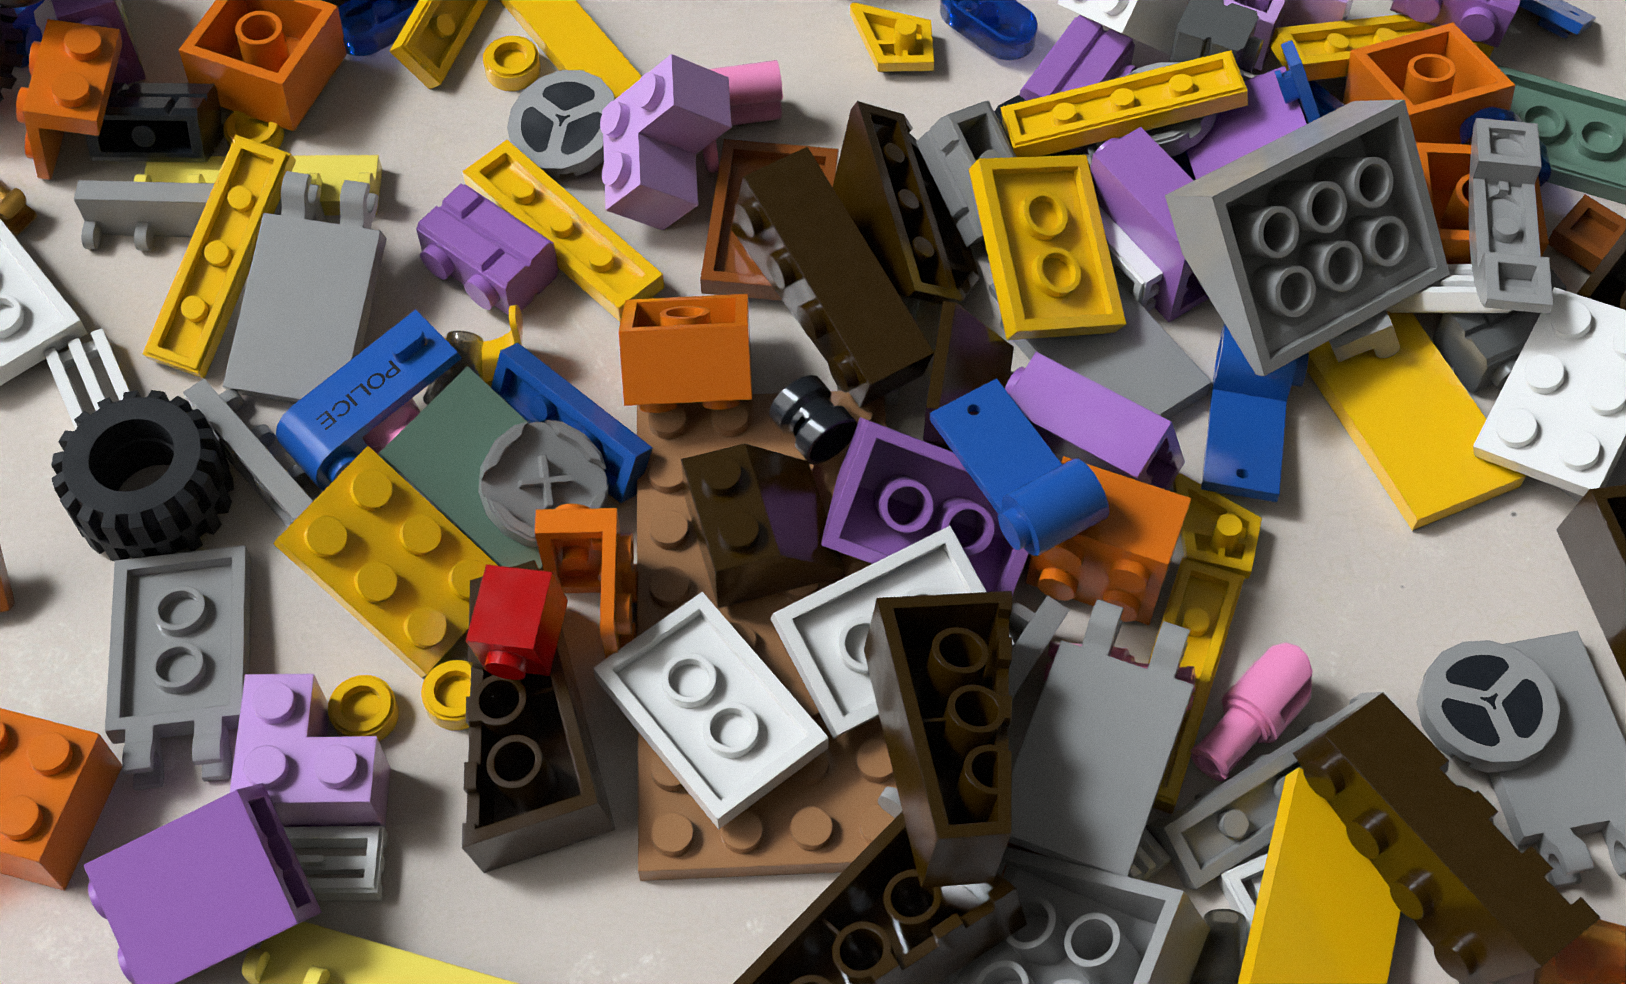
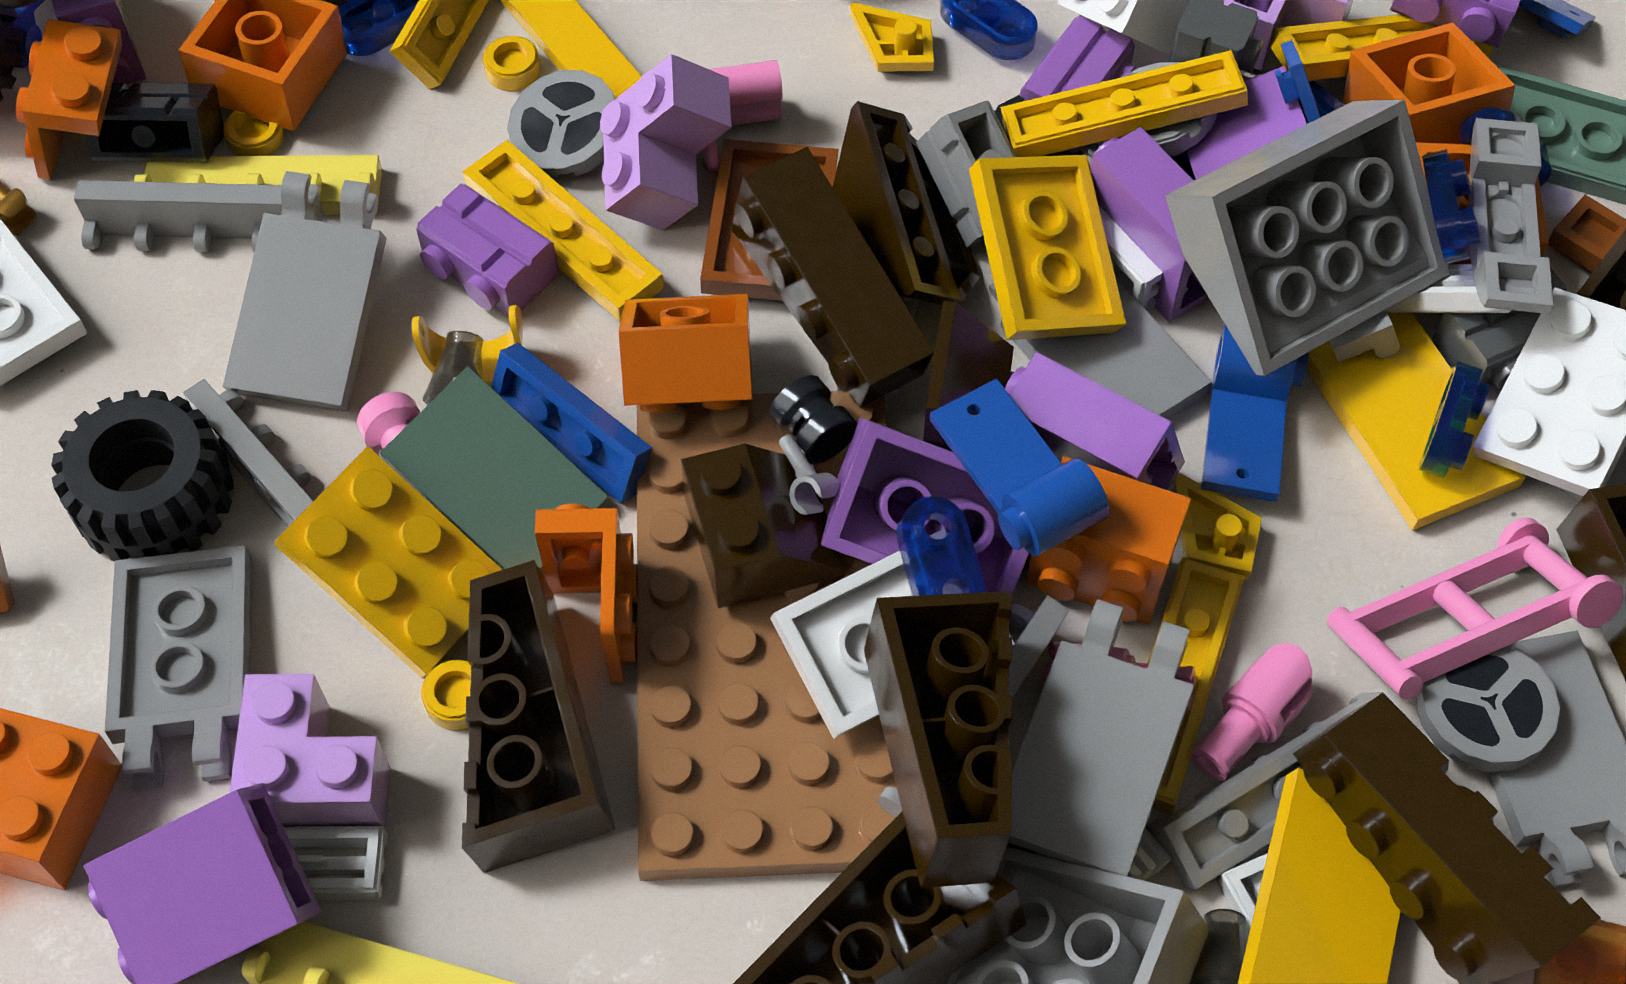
white tile [43,328,130,429] -> none
yellow tile [142,135,296,379] -> none
blue door [276,309,462,491] -> none
yellow tile [328,675,399,741] -> none
red brick [466,564,568,680] -> none
light grey tile [478,420,608,547] -> none
white plate [593,592,829,829] -> none
none -> light grey hand [779,434,840,515]
none -> clear blue plate [896,496,987,596]
none -> bright pink piece [1327,517,1623,700]
none -> clear blue plate [1418,360,1490,478]
none -> clear blue plate [1422,149,1481,264]

